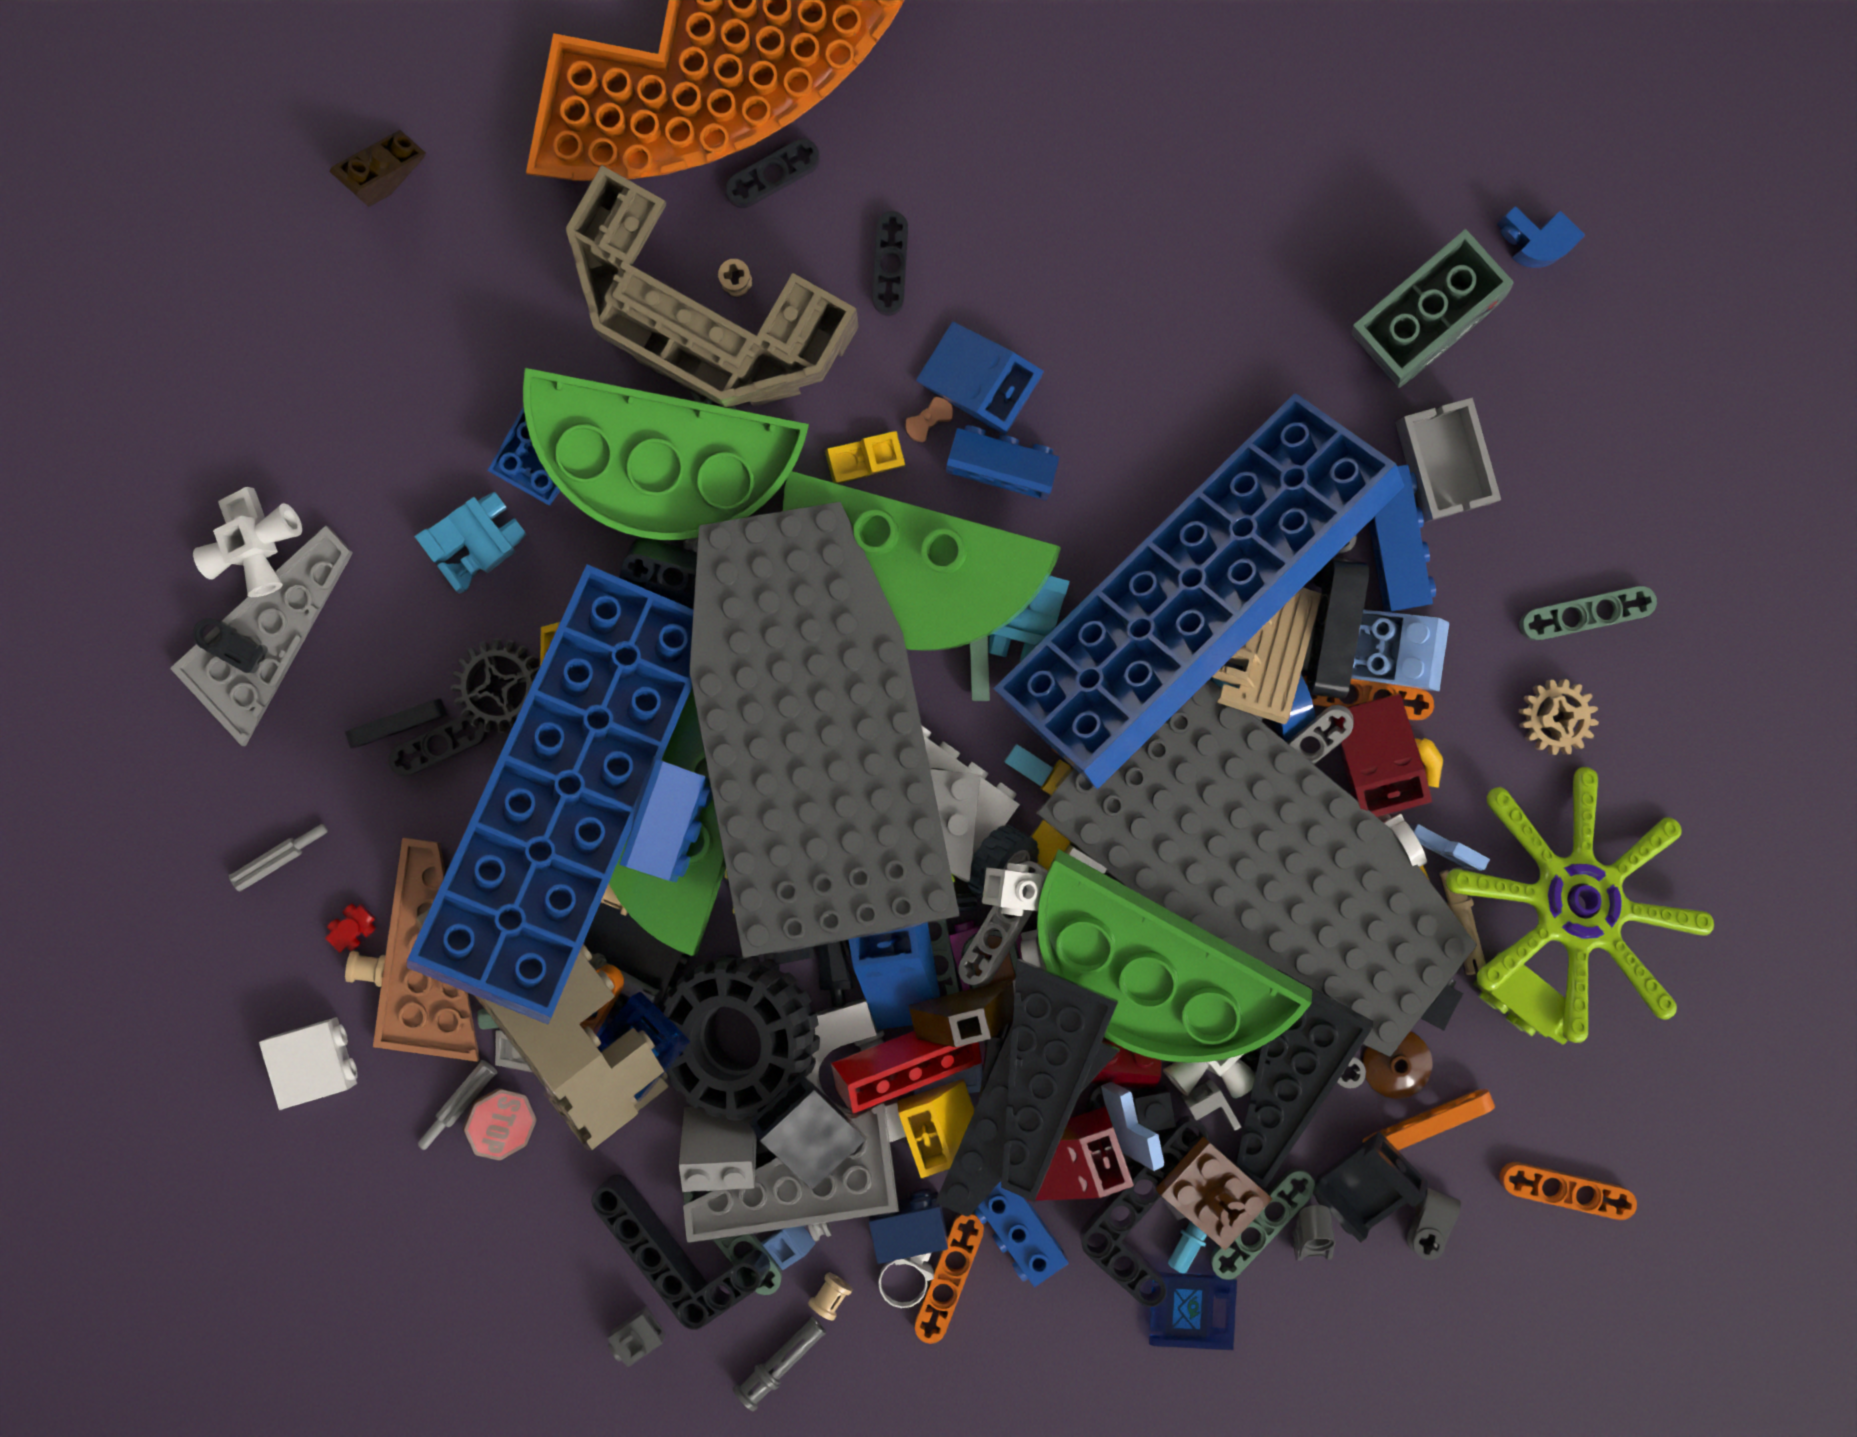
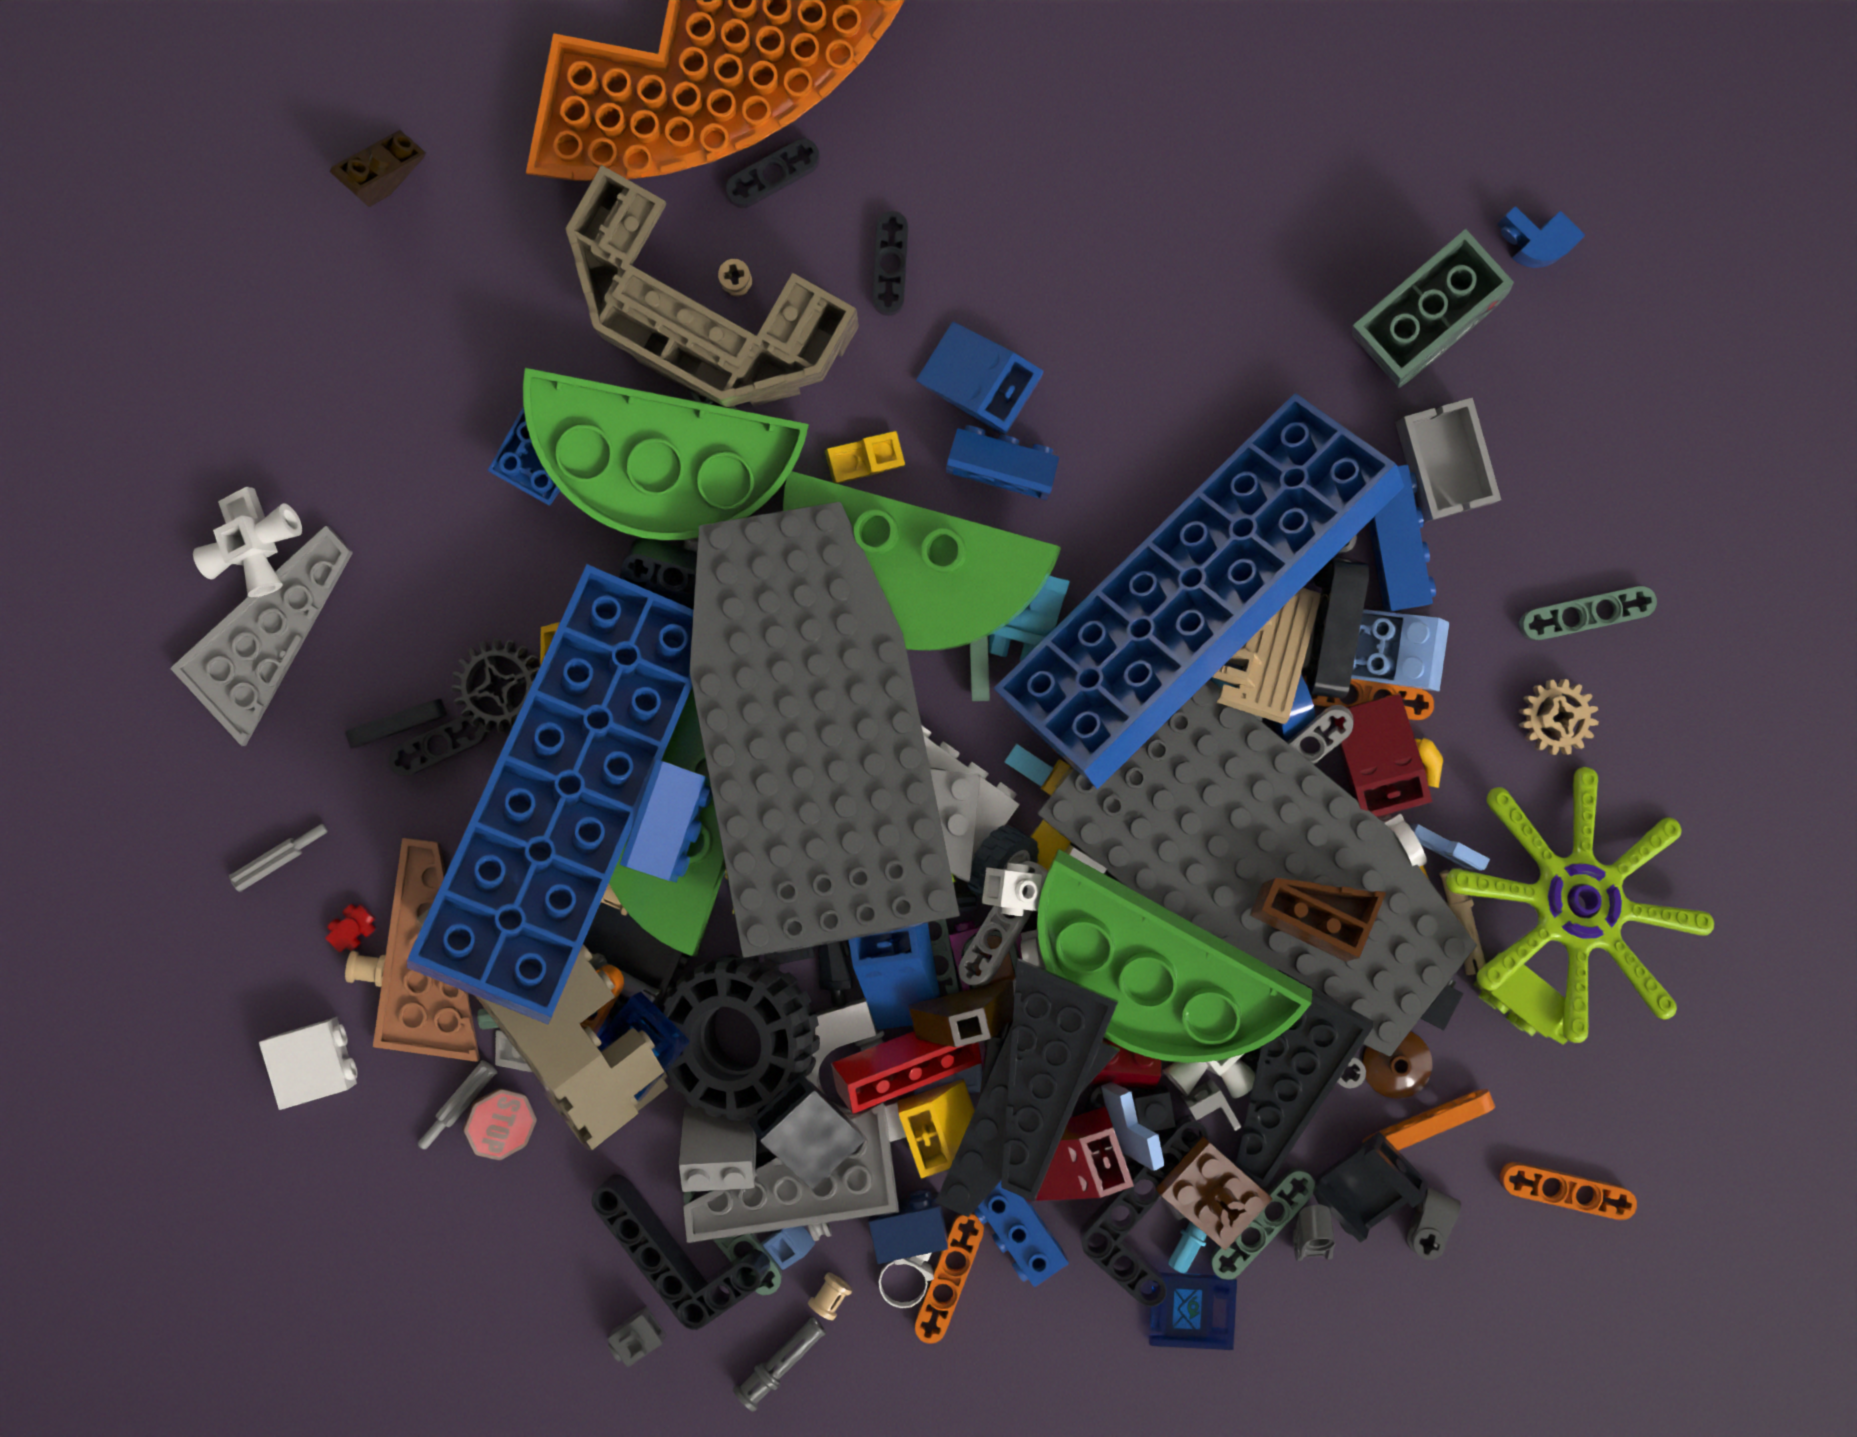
black piece [193,618,268,673] -> none
dark azure hips [414,492,527,594] -> none
nougat piece [905,397,954,443] -> none
none -> reddish brown wedge [1250,878,1386,962]

